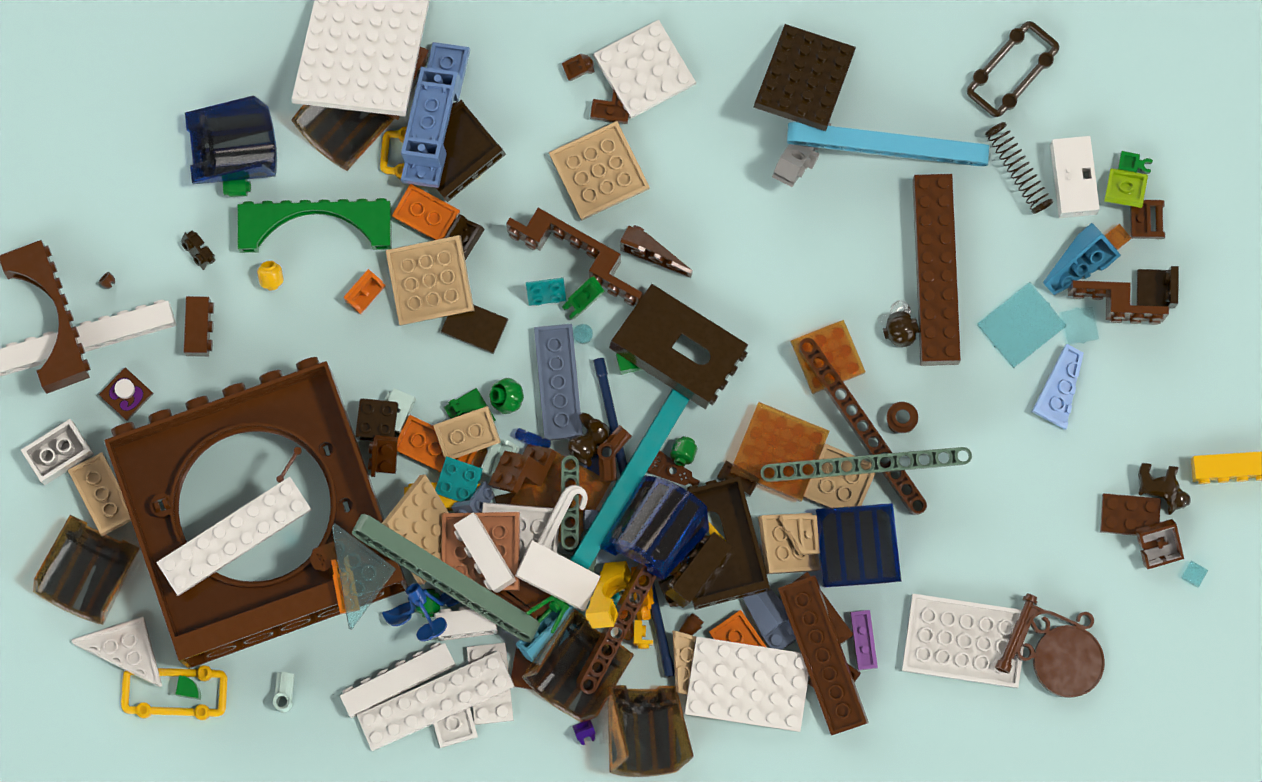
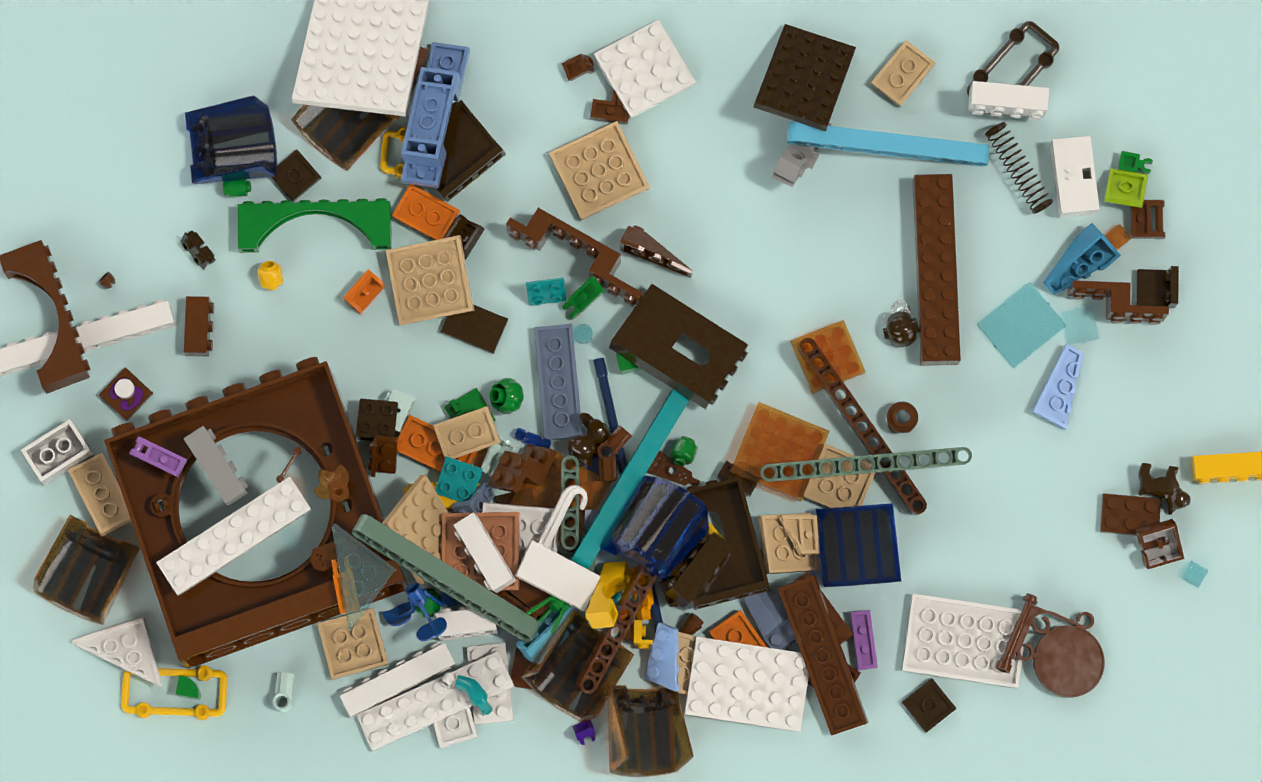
none -> medium lavender plate [129,436,187,477]
none -> light grey brick [184,426,248,506]
none -> dark brown tile [268,149,322,202]
none -> clear orange plate [314,465,349,502]
none -> tan plate [317,608,389,680]
none -> teal arm [441,672,492,715]
none -> light blue wing [644,623,680,692]
none -> tan plate [871,40,936,107]
none -> dark brown tile [901,678,957,733]
none -> white brick [968,81,1049,120]

